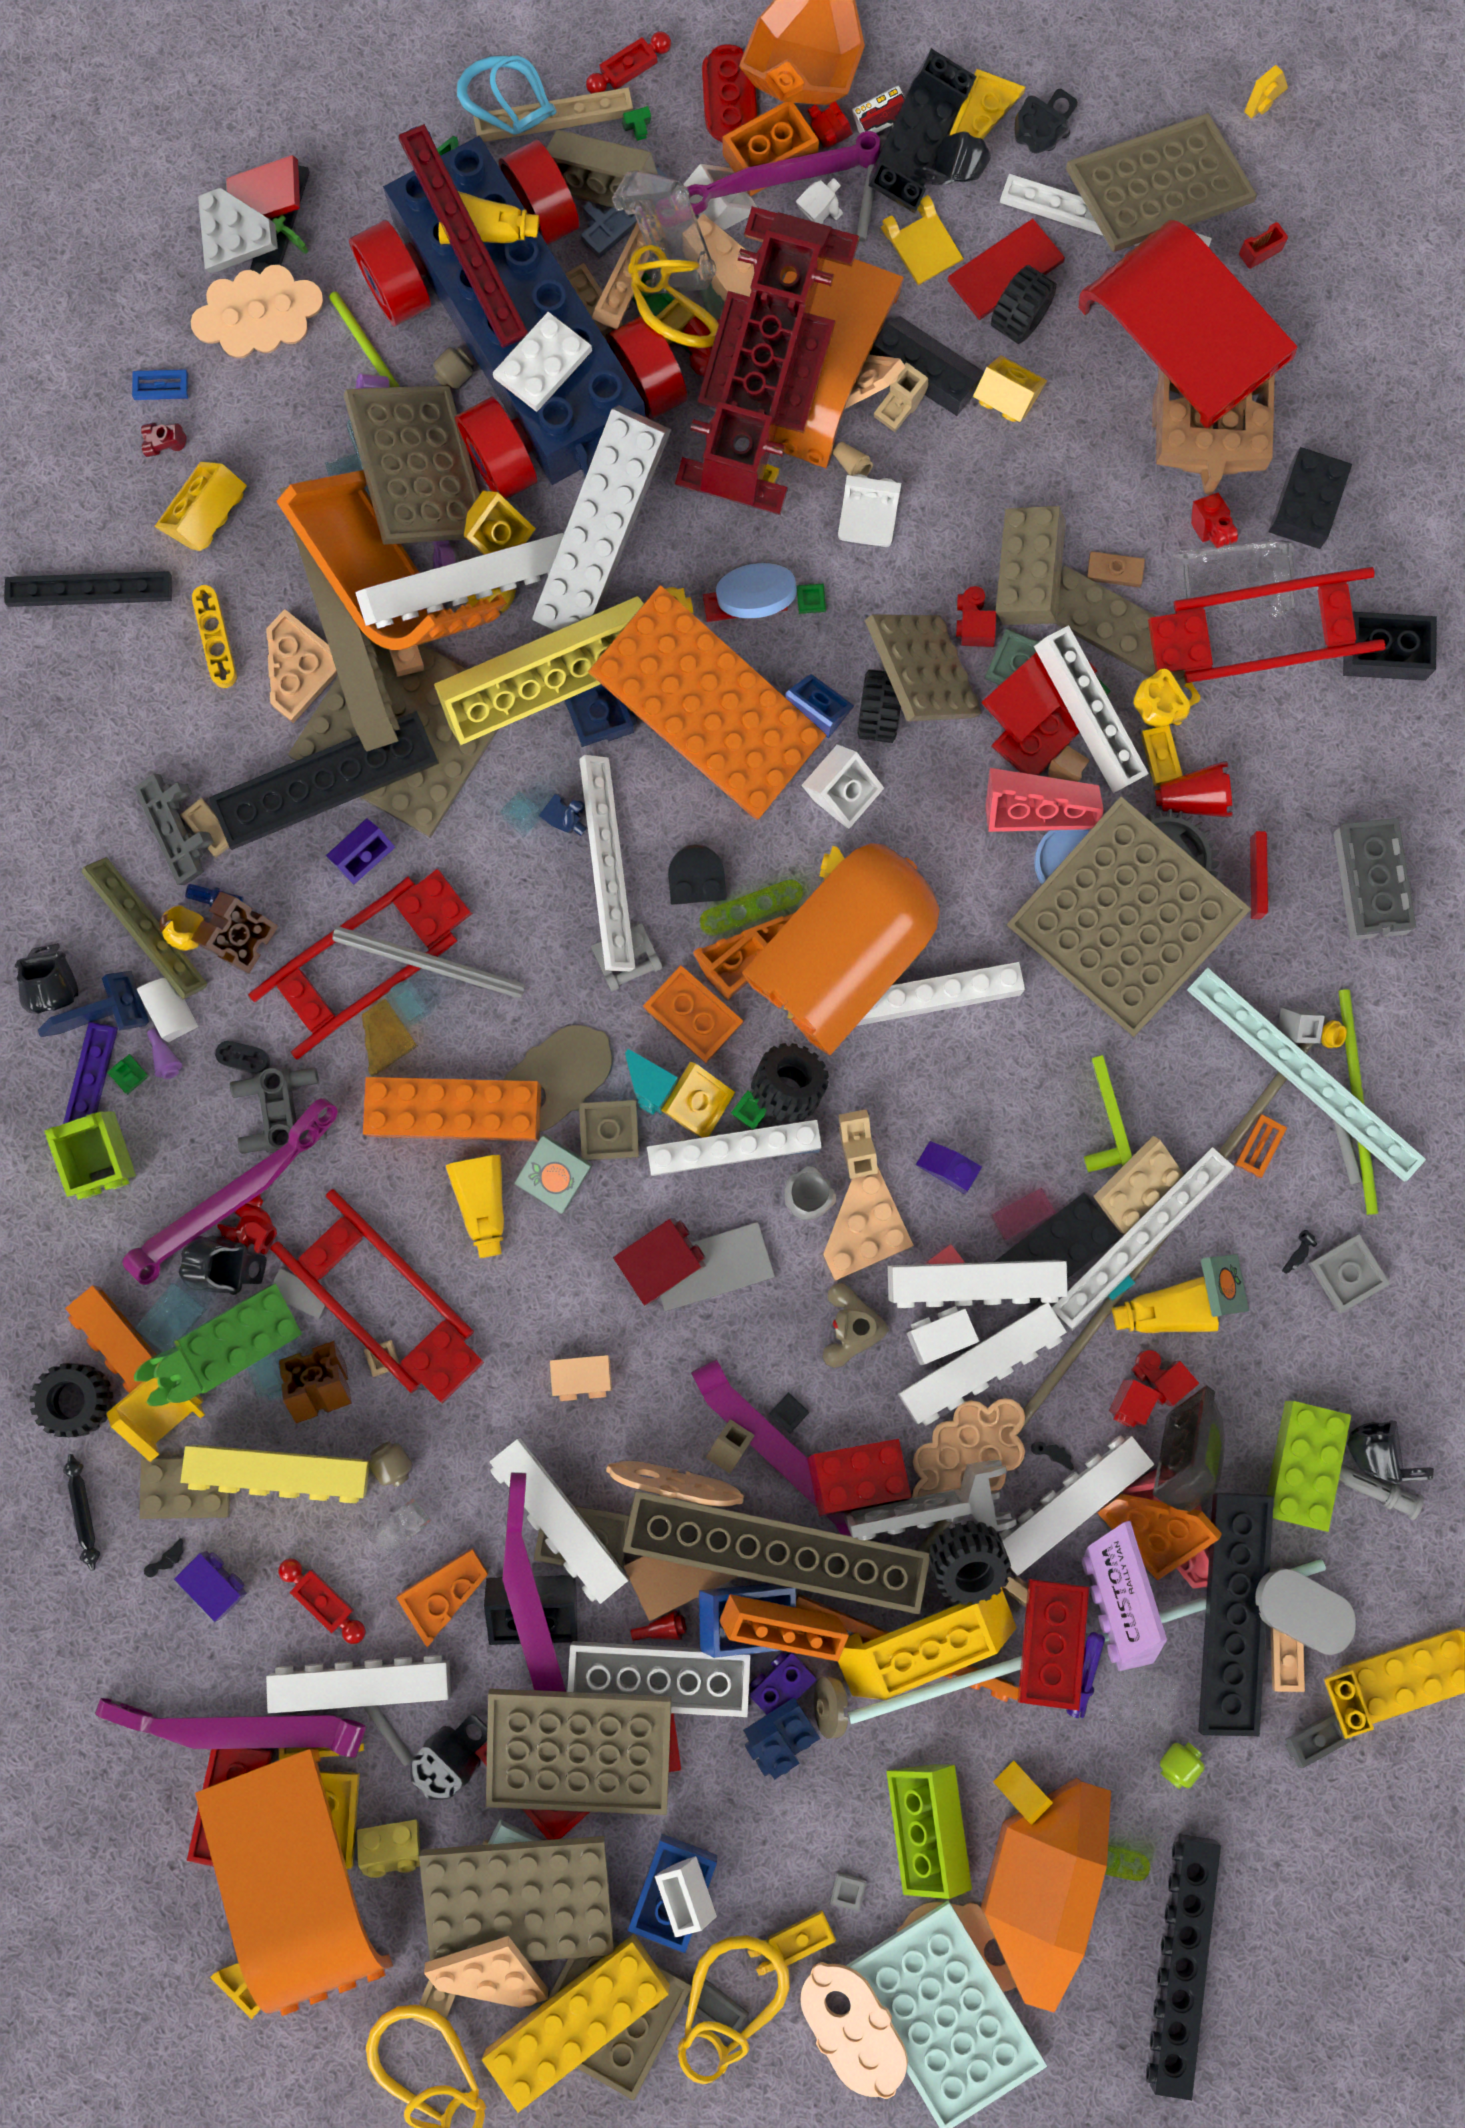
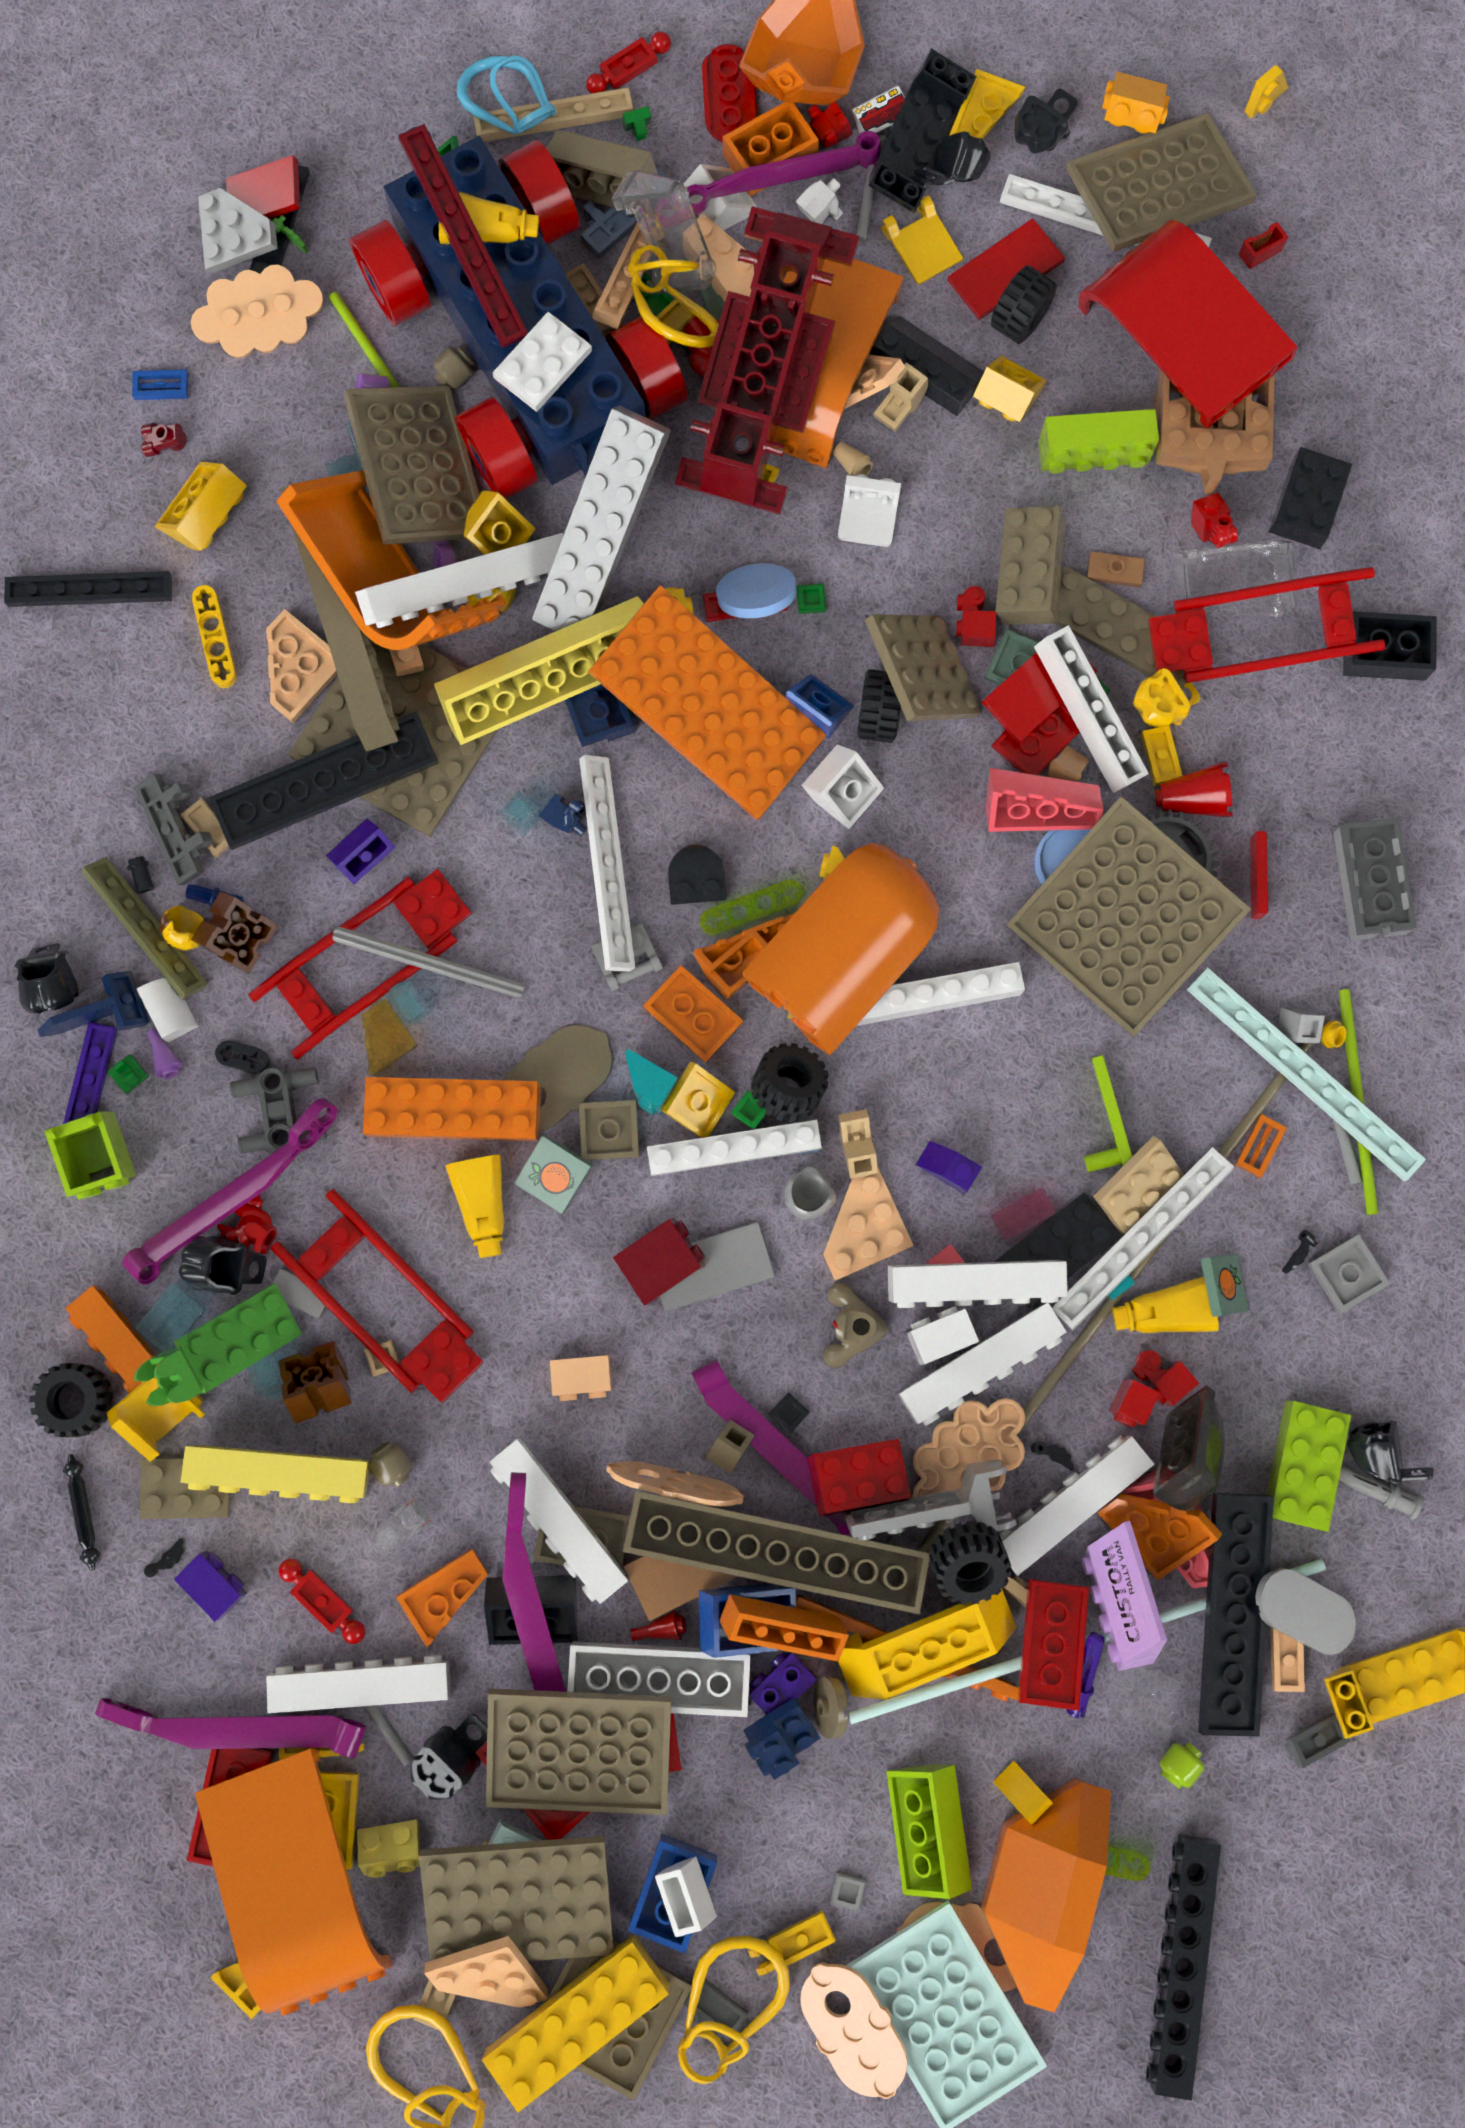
none -> black pin [127,856,155,894]
none -> lime brick [1038,409,1159,474]
none -> light orange brick [1102,71,1170,134]

